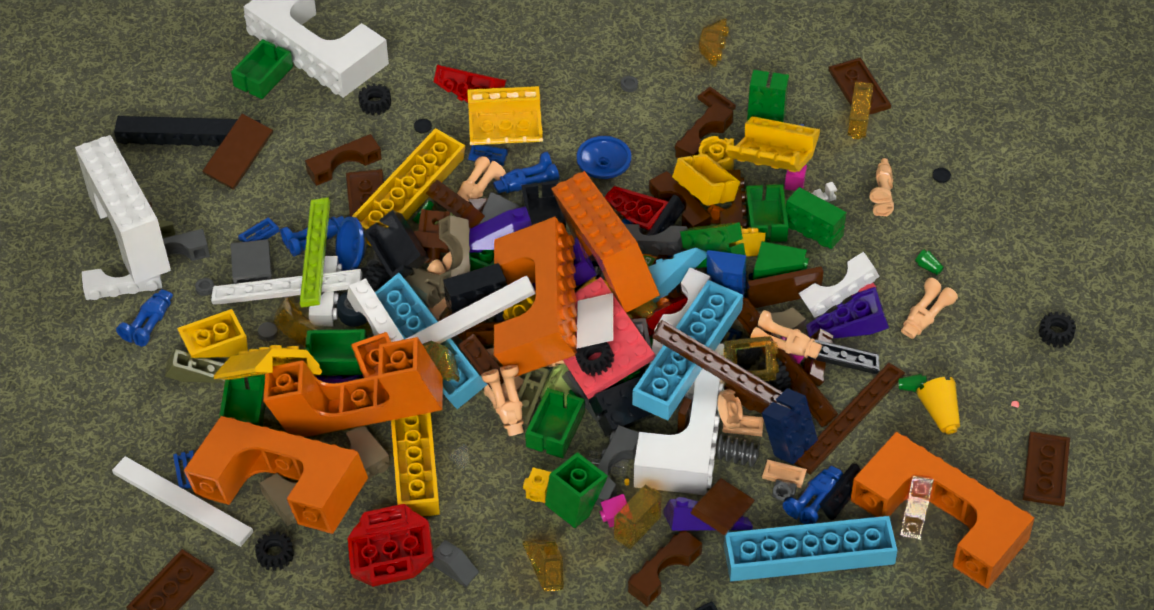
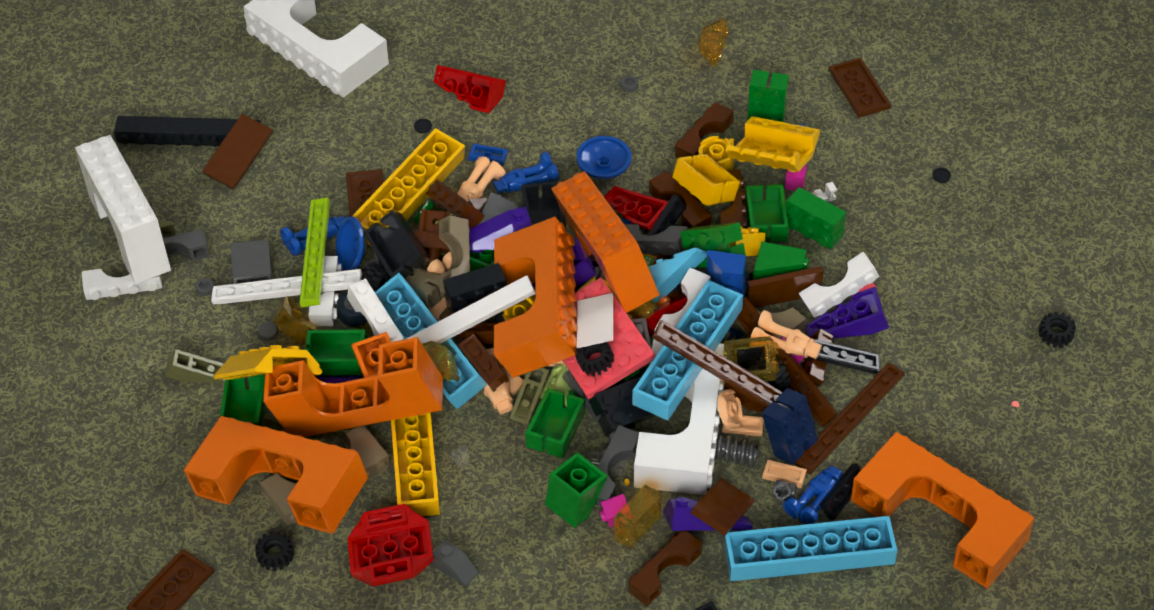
white tile [112,456,253,547] -> none
blue piece [116,289,173,347] -> none
blue tile [173,450,194,489] -> none
yellow slope [177,309,248,358] -> none
green piece [231,39,293,99] -> none
blue tile [238,217,280,242] -> none
reddish brown arch [305,134,382,186] -> none
black tyre [358,83,391,115] -> none
yellow slope [468,86,543,145] -> none
light nougat piece [481,365,524,436] -> none
clear yellow slope [522,539,564,592] -> none
yellow brick [523,468,551,503] -> none
reddish brown tile [677,398,692,434] -> none
reddish brown tile [698,87,736,110] -> none
orange tile [707,204,726,223] -> none
clear yellow window [848,81,873,139] -> none
light nougat piece [870,158,894,217] -> none
green cone [899,373,927,392] -> none
clear yellow slope [900,475,934,540] -> none
light nougat piece [901,278,958,339] -> none
green cone [915,249,944,276] -> none
yellow cone [916,377,960,435] -> none
reddish brown tile [1023,432,1070,507] -> none

